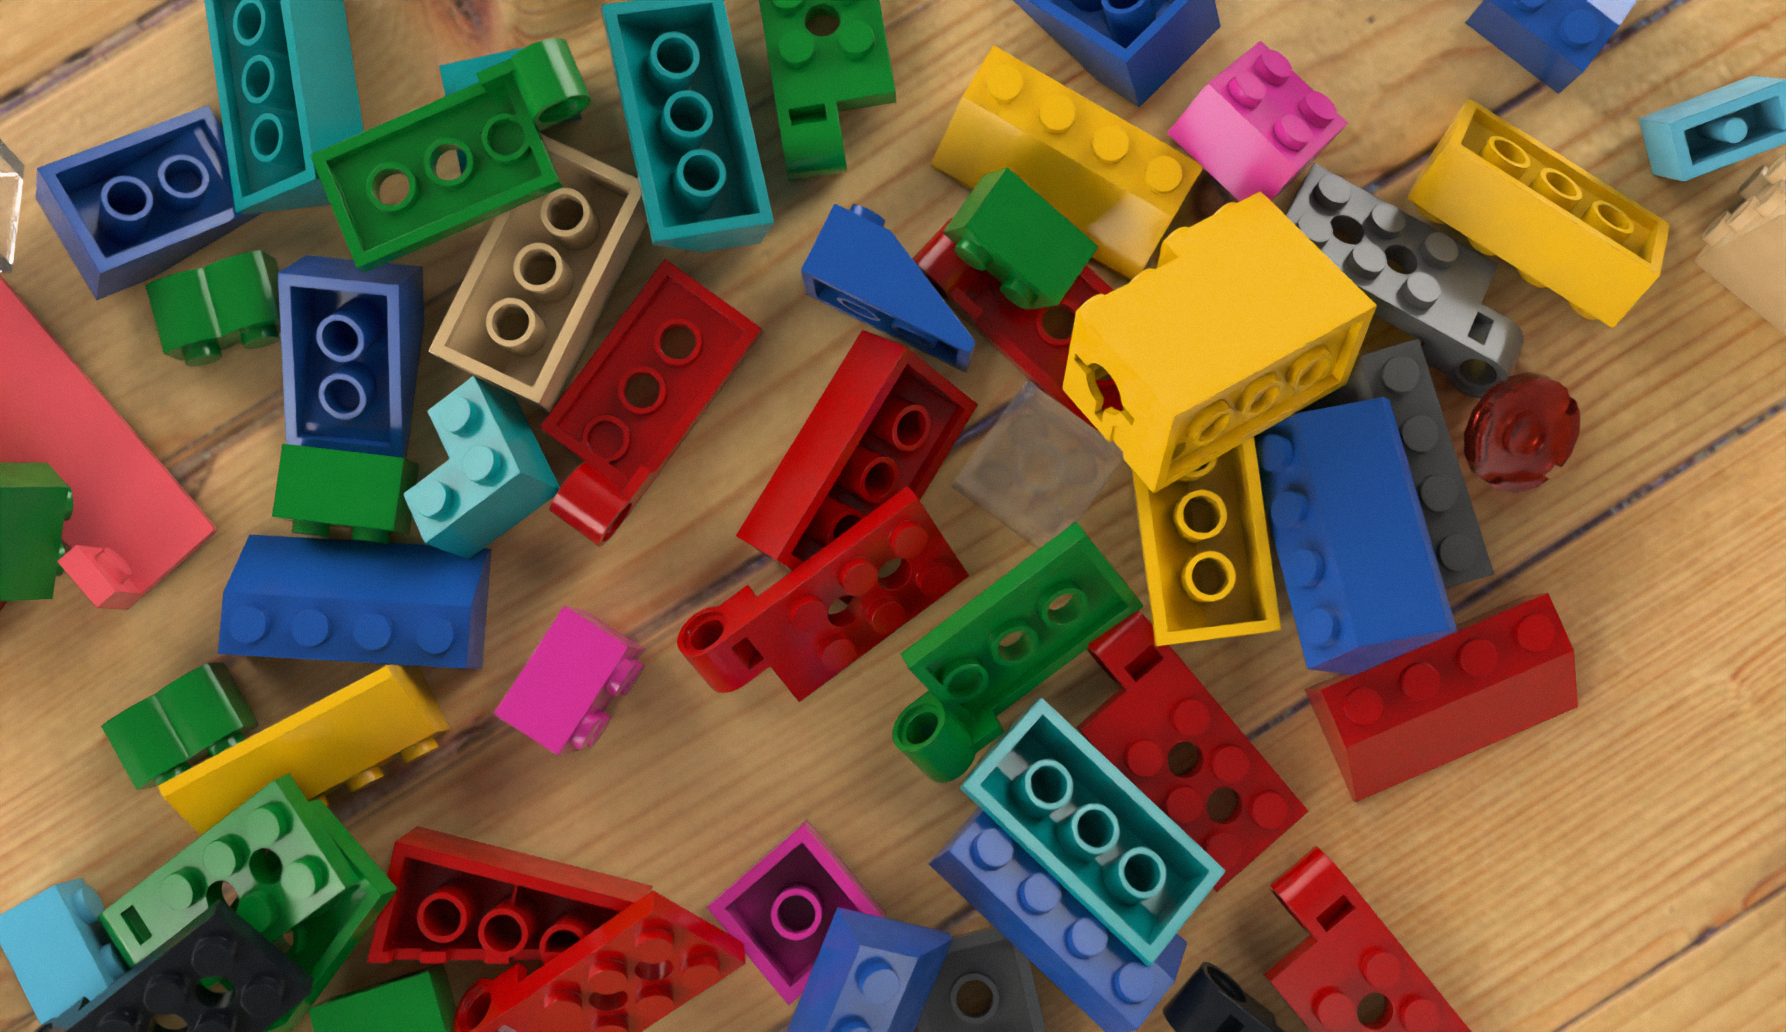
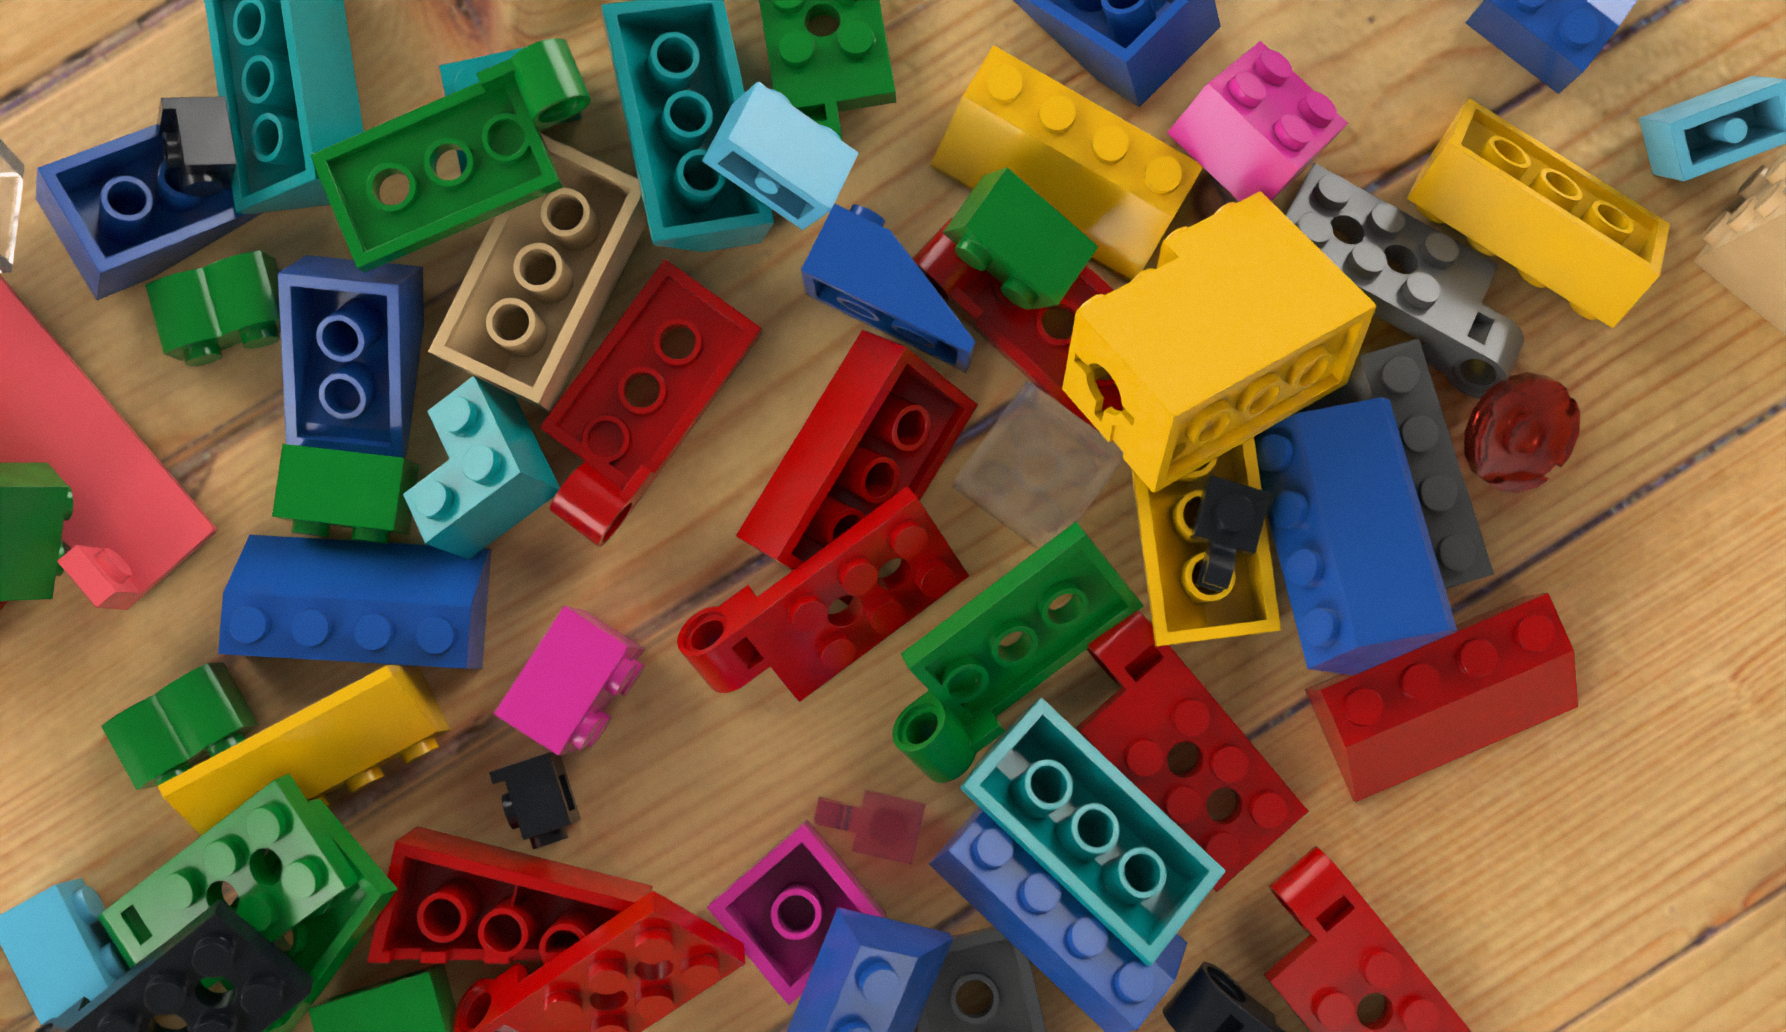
none -> brick [157,96,237,197]
none -> black brick [489,752,581,849]
none -> medium azure brick [702,81,859,230]
none -> clear pink plate [813,789,926,865]
none -> black plate [1190,475,1271,593]

